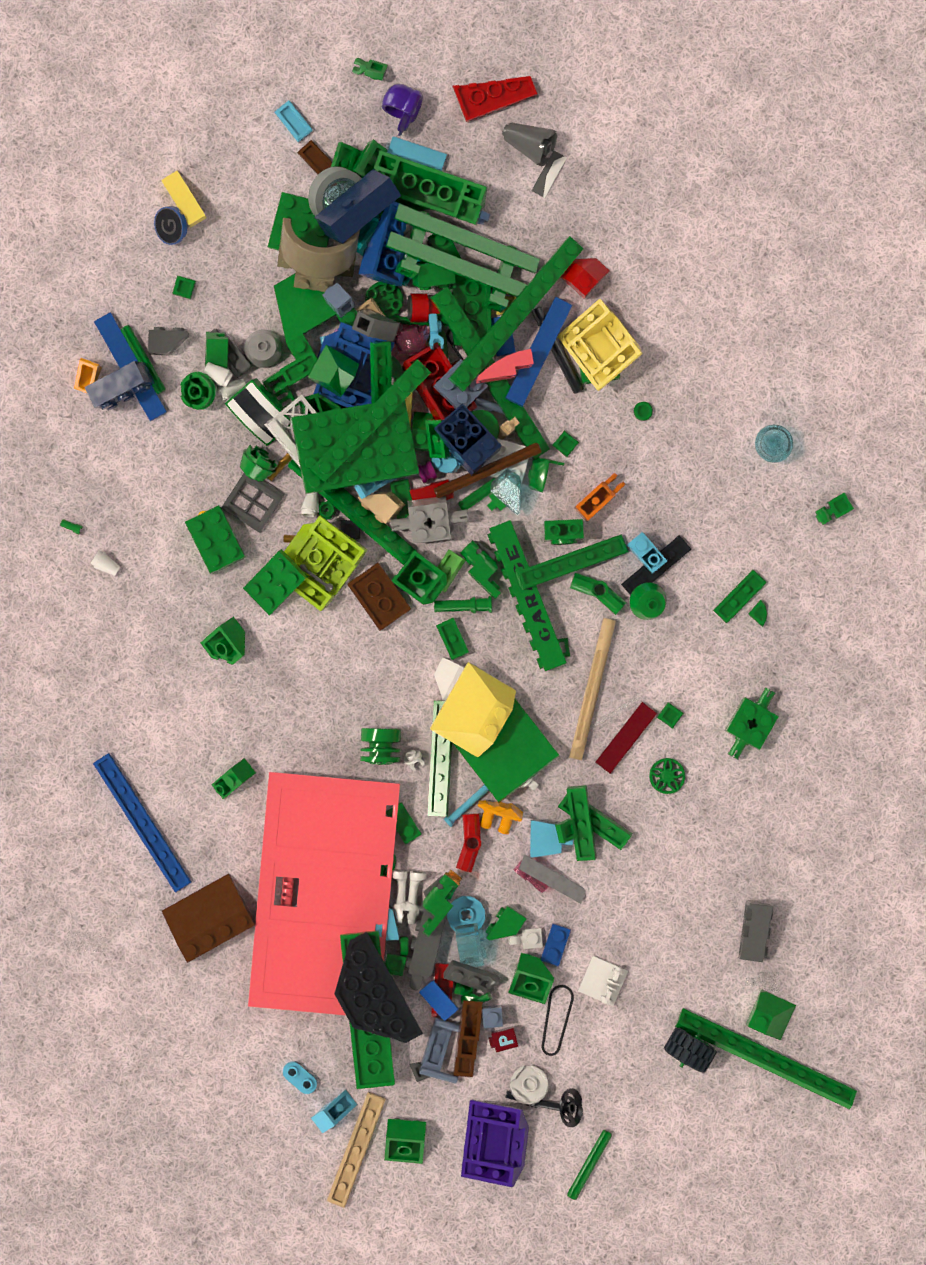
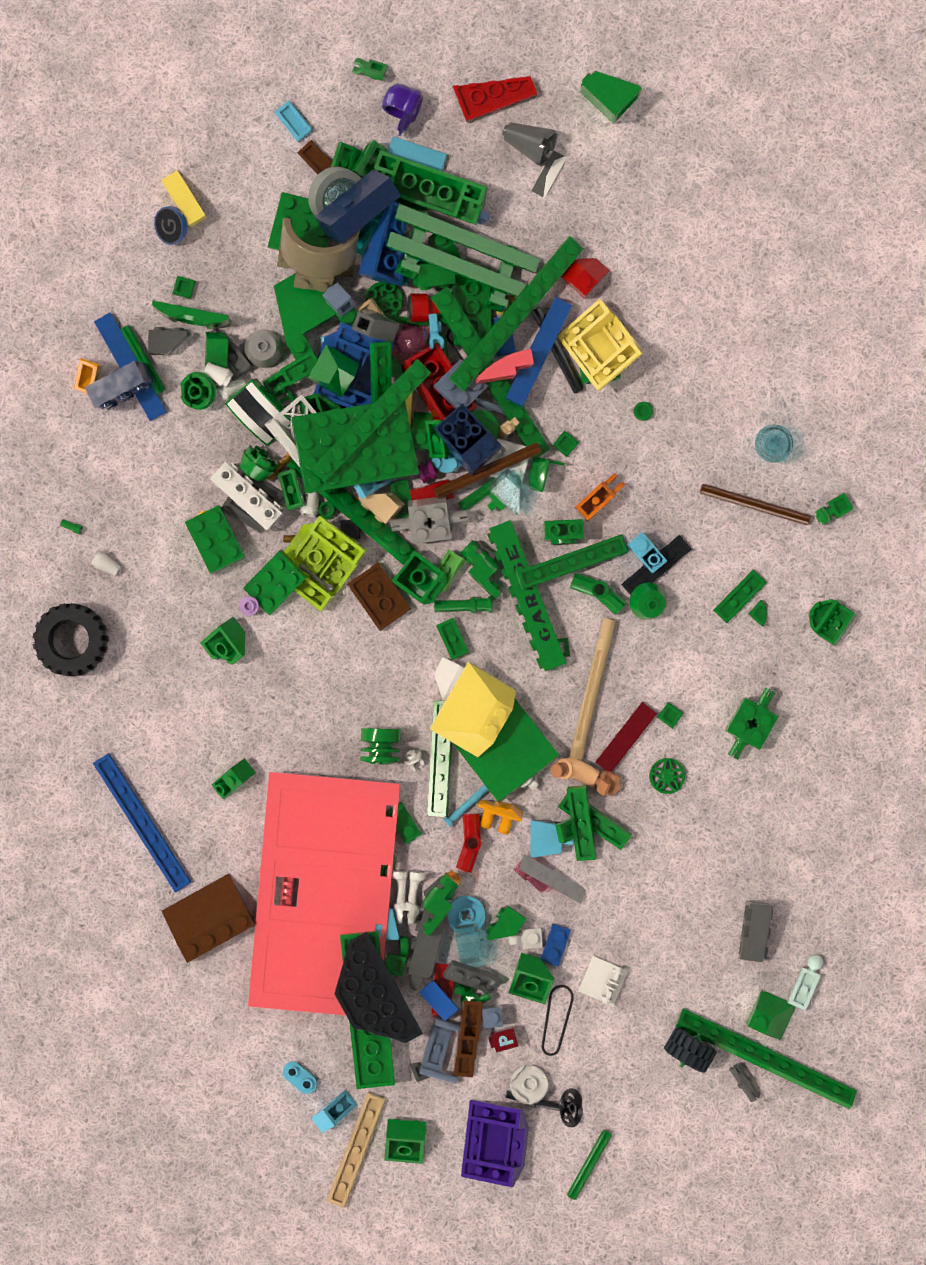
none -> black tyre [32,603,109,677]
none -> green slope [152,300,231,329]
none -> white brick [210,462,283,531]
none -> lavender plate [239,596,259,616]
none -> green slope [278,468,305,510]
none -> piece [551,757,621,796]
none -> green slope [580,71,642,124]
none -> reddish brown axle [700,484,811,525]
none -> dark grey pin [729,1063,761,1102]
none -> light aqua plate [787,955,823,1011]
none -> green slope [809,599,857,646]

